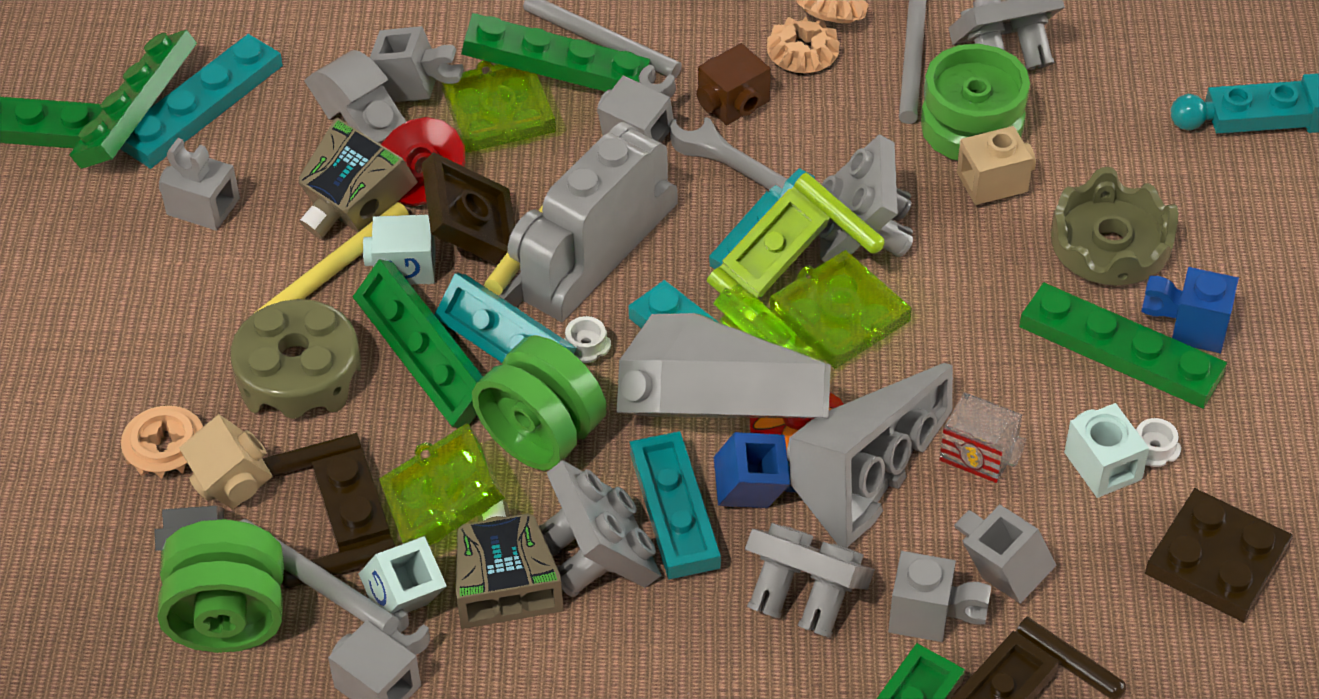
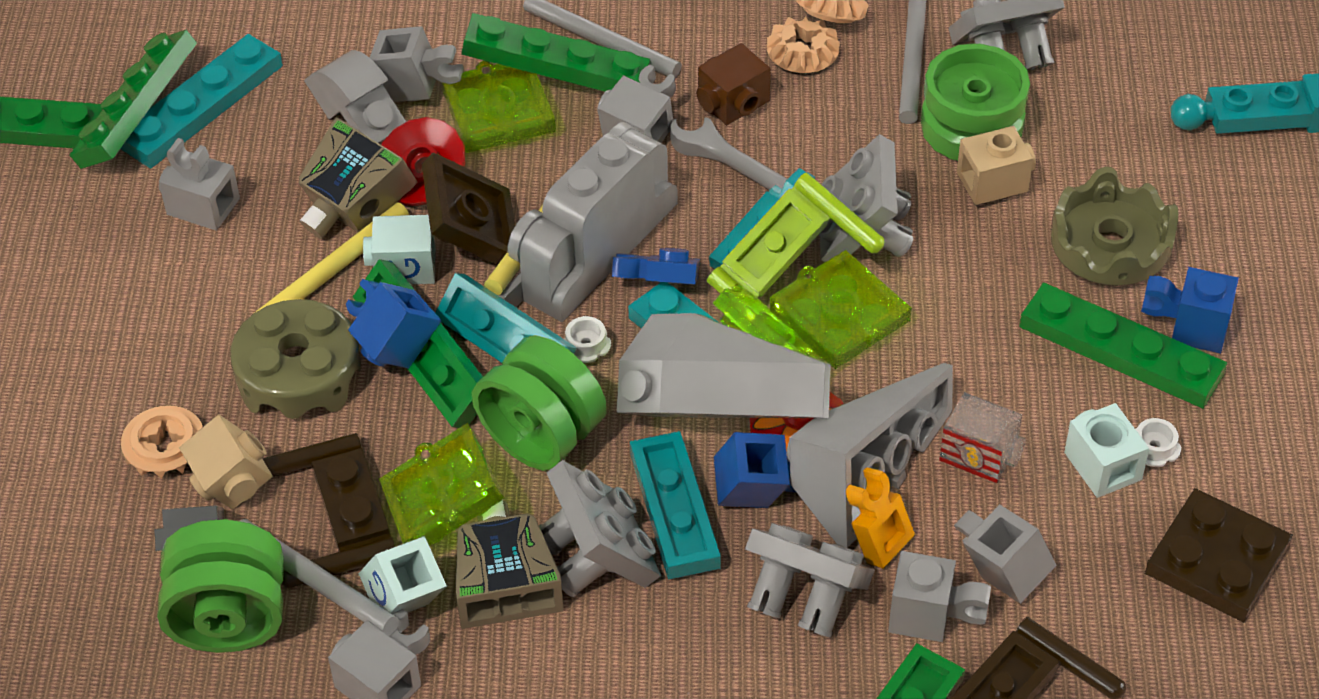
none -> blue brick [346,279,442,368]
none -> blue plate [612,248,700,284]
none -> light orange plate [846,467,915,569]

